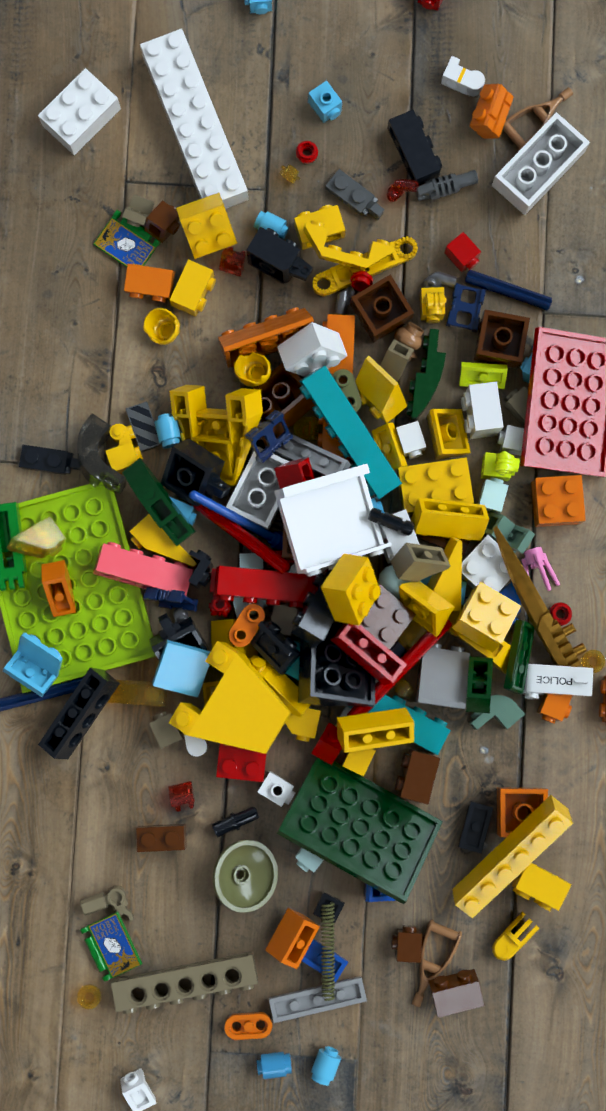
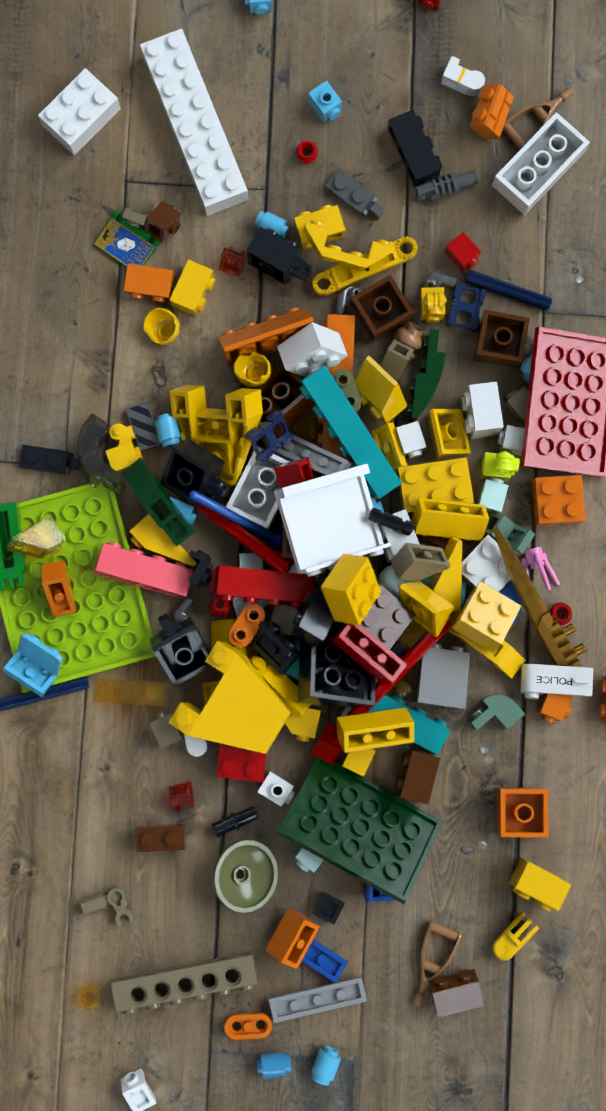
black brick [38,667,120,760] -> none
piece [80,912,142,982] -> none
dark blue piece [144,587,198,612] -> none
medium azure tile [152,640,211,698] -> none
yellow brick [176,192,238,259] -> none
clear yellow plate [279,164,301,185] -> none
olive piece [321,902,335,1001] -> none
red plate [350,271,373,292] -> none
clear red arm [386,179,418,202] -> none
reddish brown brick [392,925,422,963] -> none
yellow brick [452,795,573,919] -> none
black plate [458,801,493,854] -> none
neon yellow plate [459,362,508,389] -> none
dark green brick [466,656,493,714] -> none
dark green tile [503,620,535,694] -> none
clear yellow plate [581,650,605,673] -> none

